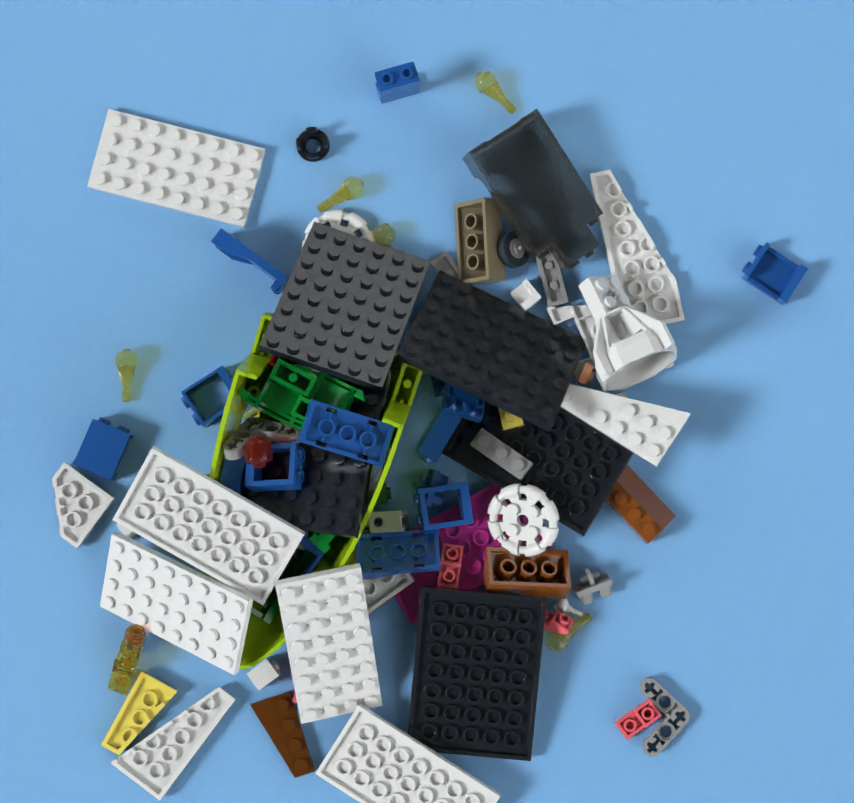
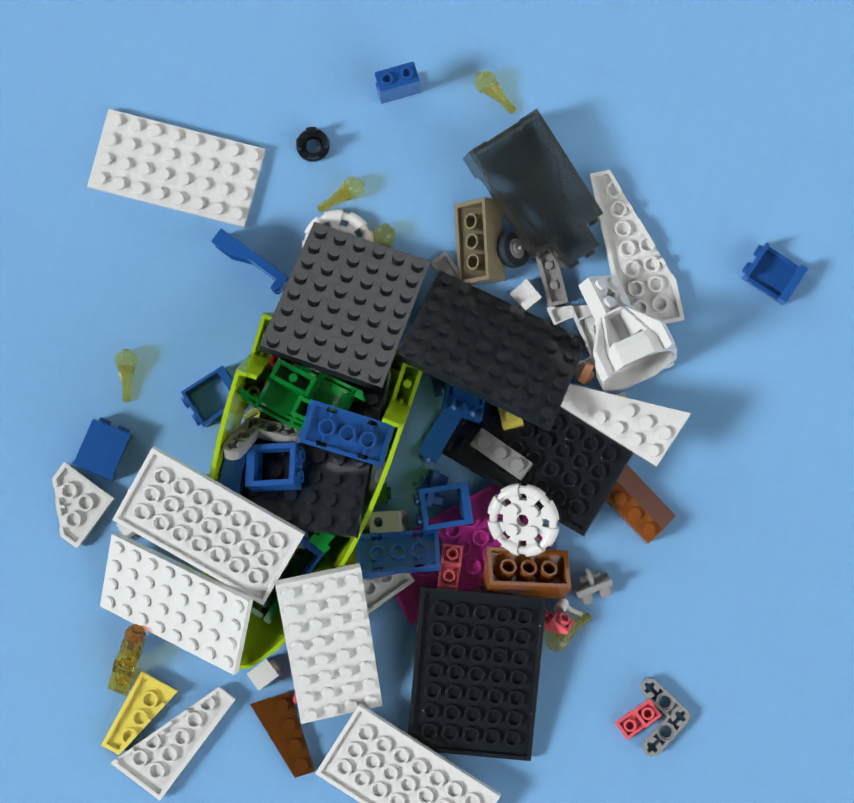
clear red head [244,436,273,468] -> none

